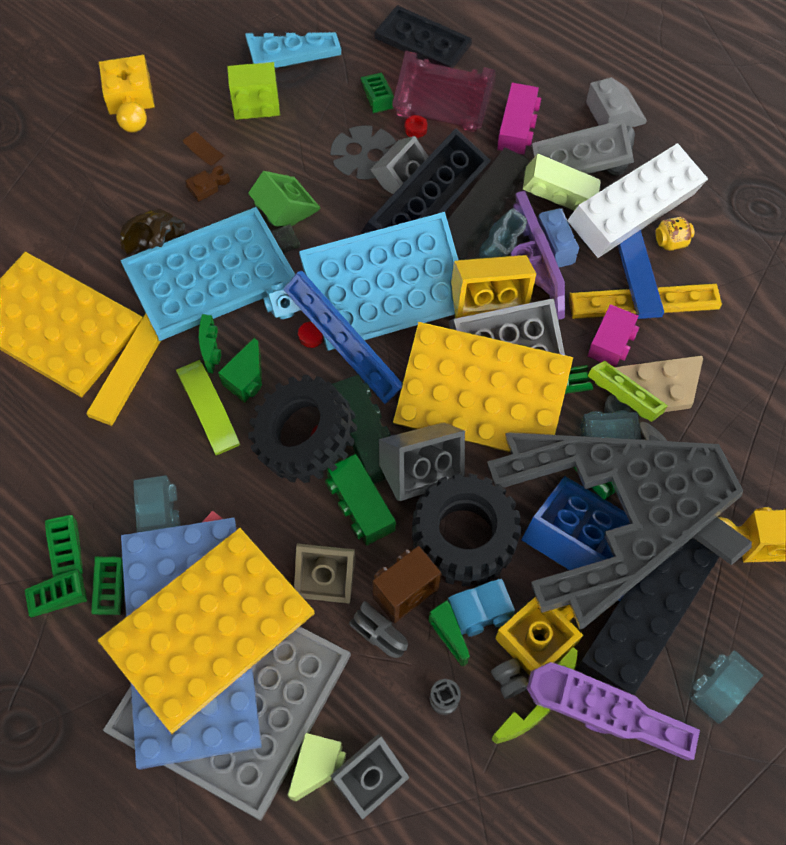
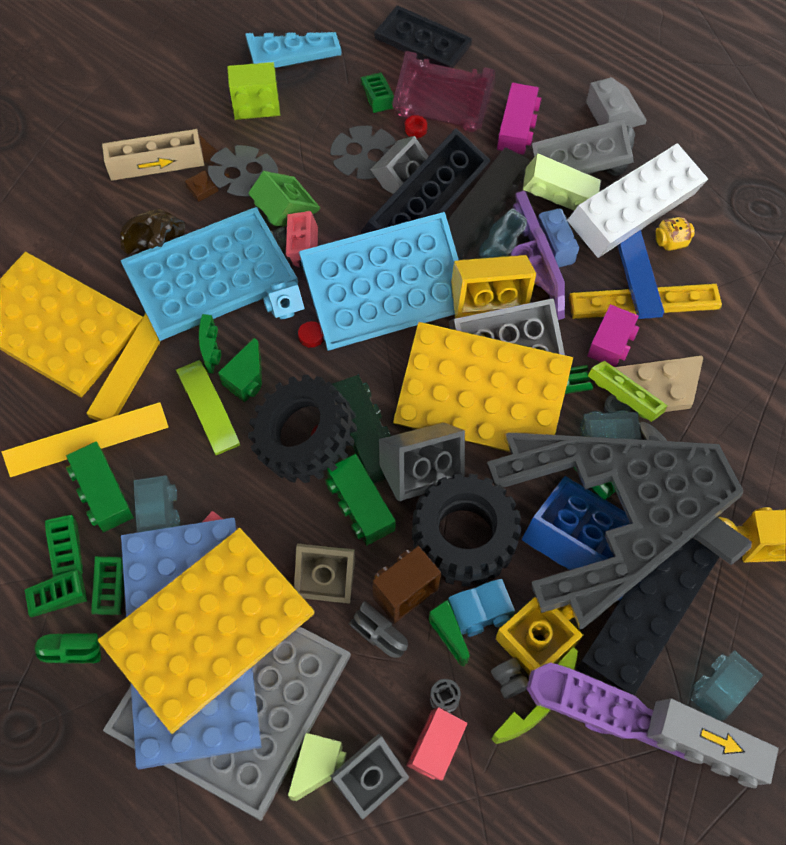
yellow brick [99,55,155,132] -> none
blue tile [283,271,403,404] -> none
none -> yellow tile [2,402,169,477]
none -> green arm [35,633,101,663]
none -> green brick [66,441,134,533]
none -> tan brick [102,129,204,181]
none -> dark grey piece [208,145,278,196]
none -> coral hinge [286,211,318,267]
none -> coral hinge [406,707,468,781]
none -> light grey brick [647,699,778,788]

